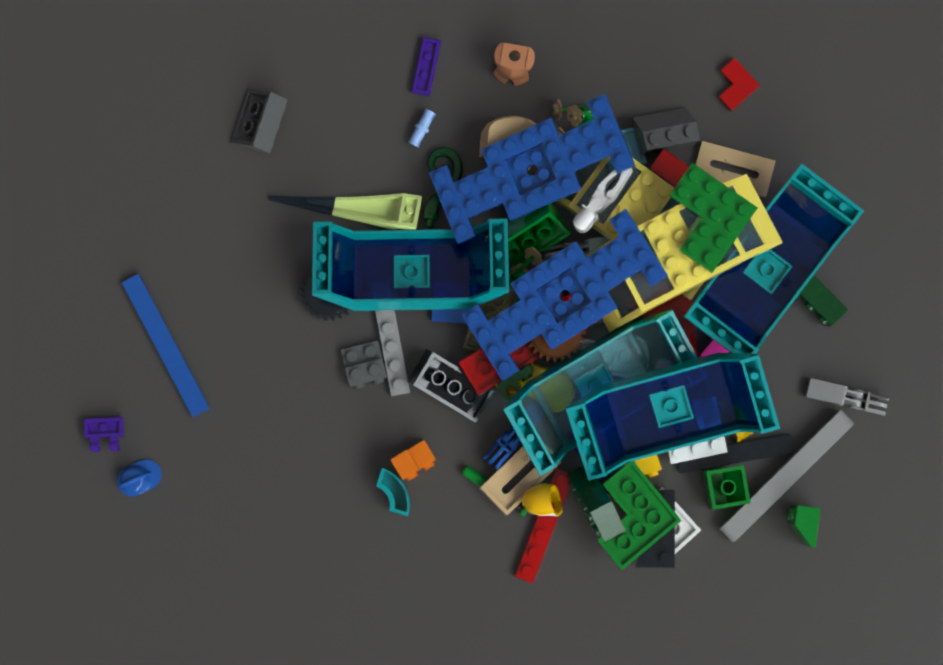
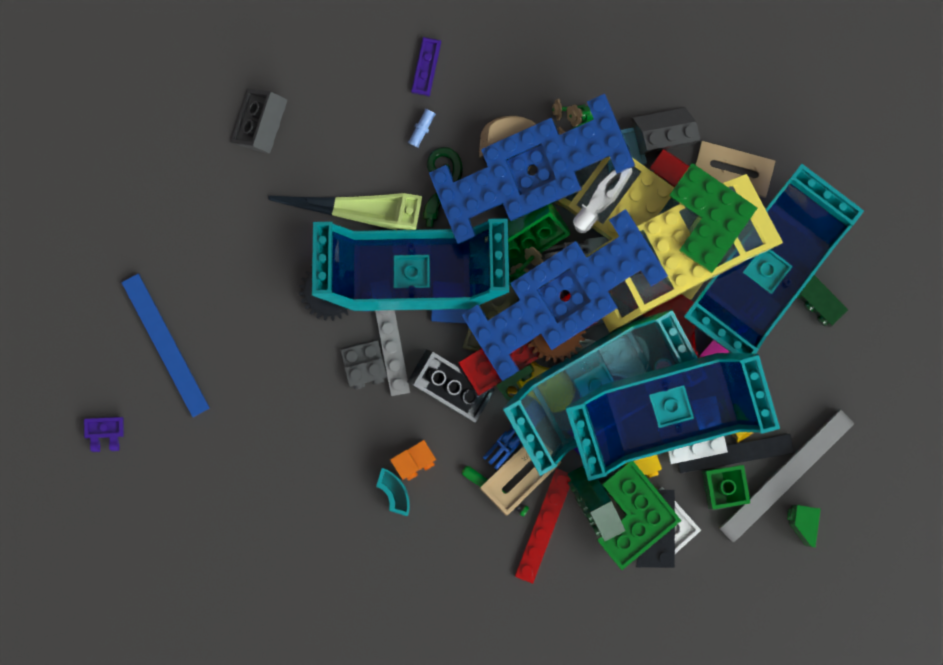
blue piece [117,459,162,497] -> none
nougat piece [493,42,535,86] -> none
yellow piece [522,483,563,517] -> none
red tile [718,58,760,111] -> none
light grey arm [805,378,889,416] -> none

